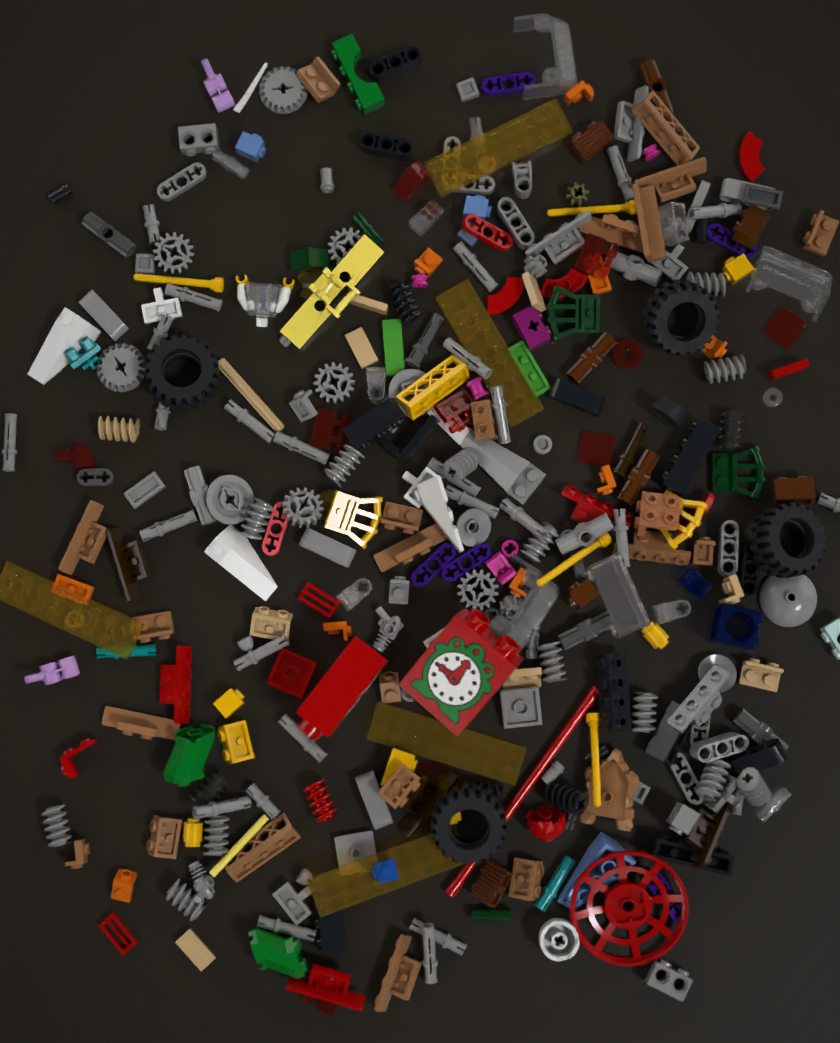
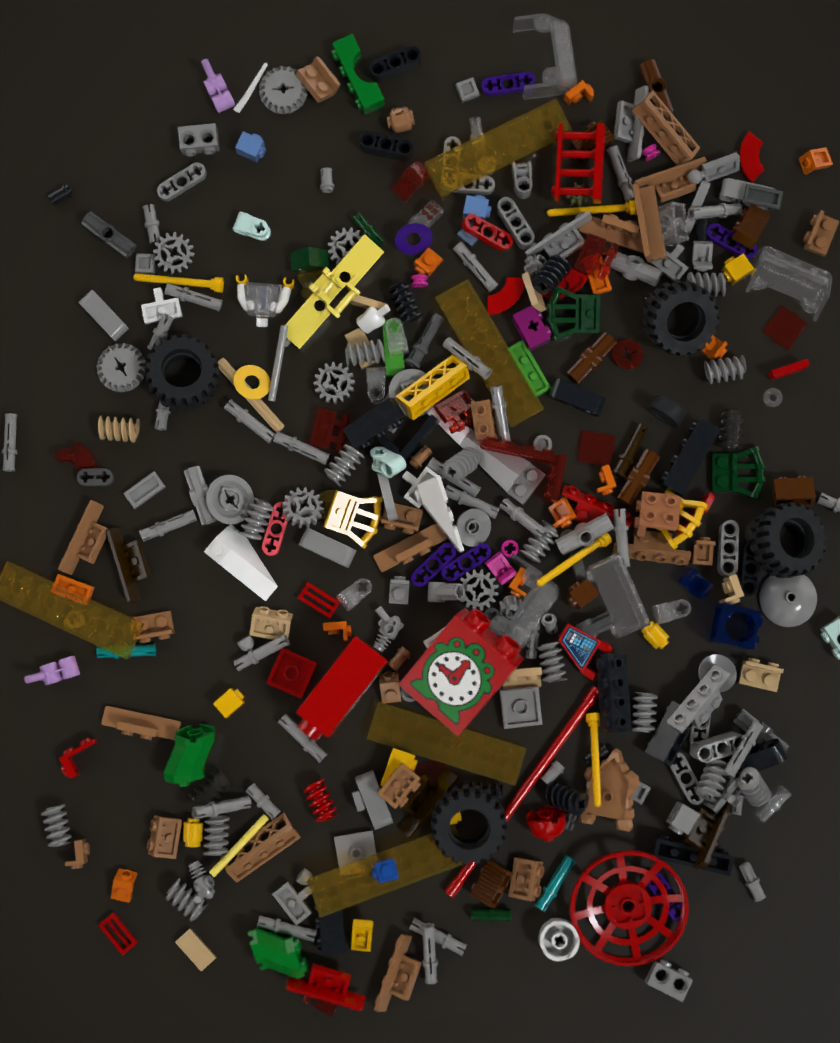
white wedge [28,307,101,385] -> none
teal hips [65,336,101,370] -> none
red bracket [159,646,192,724] -> none
clear pin [212,149,249,179] -> none
yellow bracket [217,720,255,765] -> none
light grey bracket [289,389,317,422] -> none
dark pink bush [466,377,489,402] -> none
medium blue wedge [557,832,636,909] -> none
none -> light aqua piece [232,212,271,241]
none -> yellow piece [233,365,271,399]
none -> light grey bar [268,325,288,401]
none -> light grey piece [345,339,385,367]
none -> yellow slope [351,919,373,952]
none -> light grey tile [352,790,366,812]
none -> white piece [356,305,390,334]
none -> light aqua piece [370,447,406,478]
none -> light grey beam [377,473,398,521]
none -> clear piece [386,318,409,357]
none -> medium nougat head [387,106,415,133]
none -> medium nougat pin [388,646,411,671]
none -> dark purple piece [395,223,432,255]
none -> medium nougat pin [408,445,433,469]
none -> light grey piece [428,582,465,602]
none -> clear red bracket [480,437,567,504]
none -> black piece [532,255,571,295]
none -> light grey pin [541,613,558,635]
none -> orange bracket [548,497,577,529]
none -> red fence [551,123,606,204]
none -> flag [558,623,613,680]
none -> light grey plate [687,152,740,185]
none -> light grey bracket [691,241,713,272]
none -> light grey pin [724,721,764,778]
none -> light grey axle [739,862,766,902]
none -> orange bracket [799,147,833,175]

